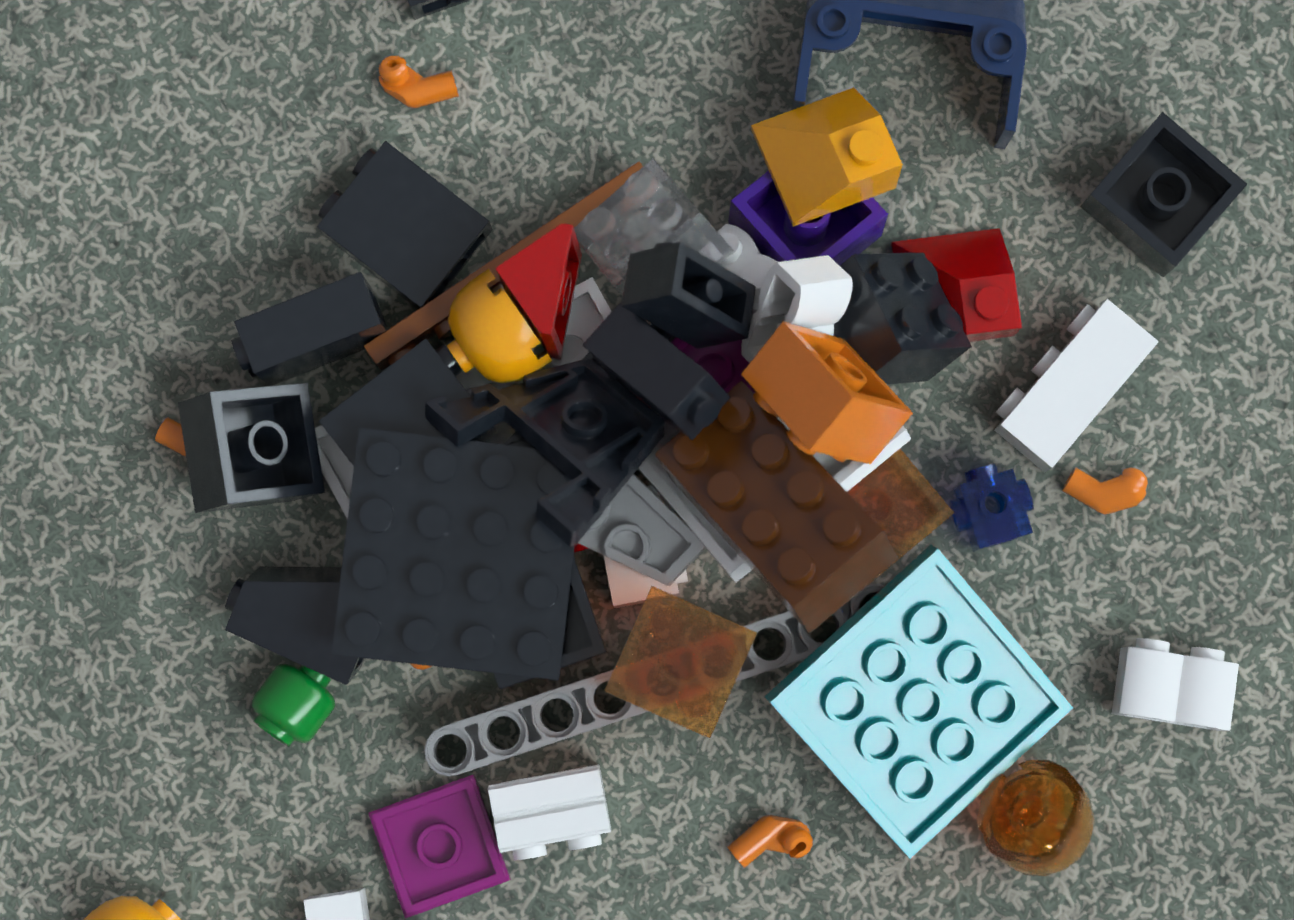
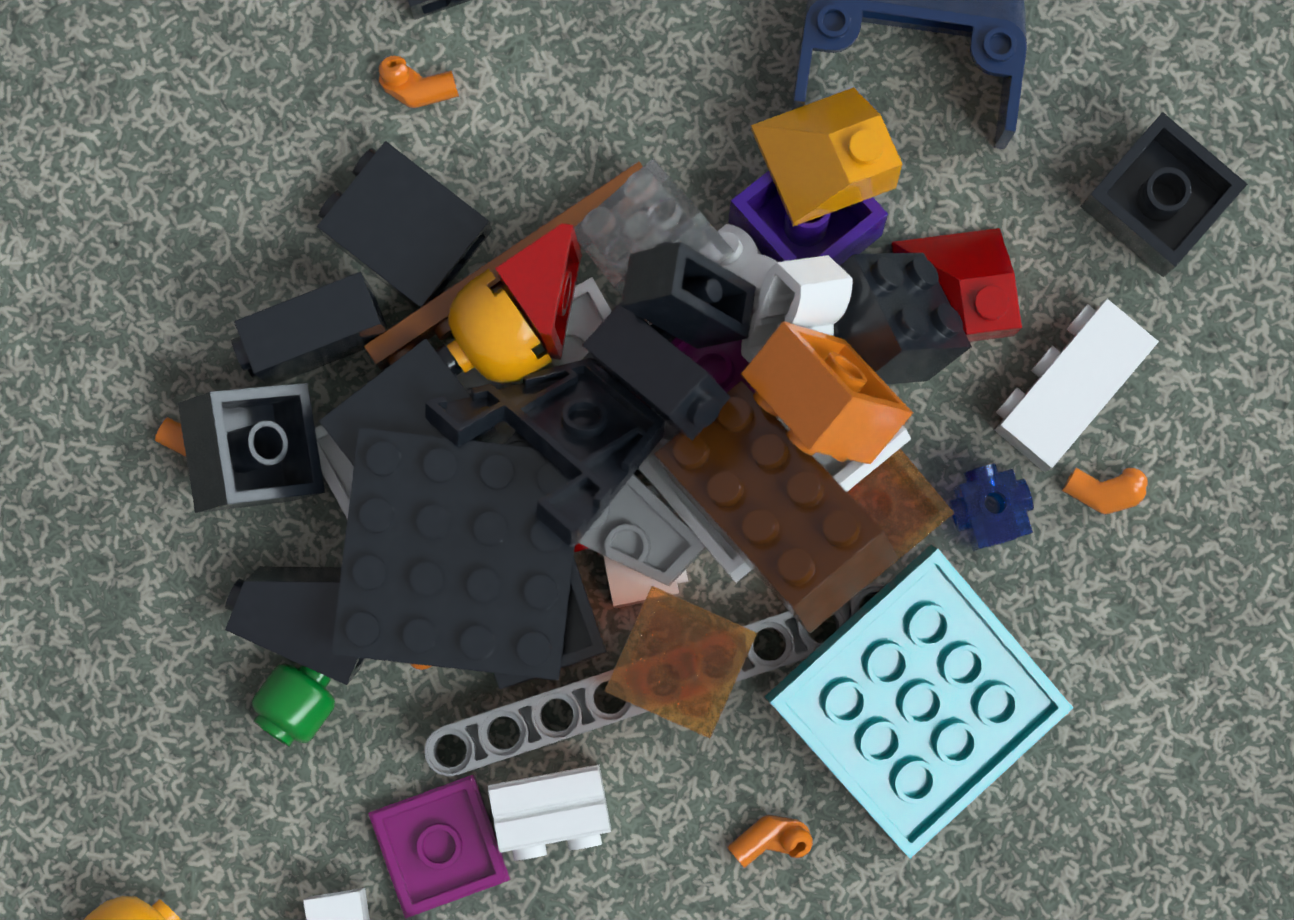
clear orange cylinder [977,760,1095,876] -> none
white brick [1112,638,1239,731] -> none

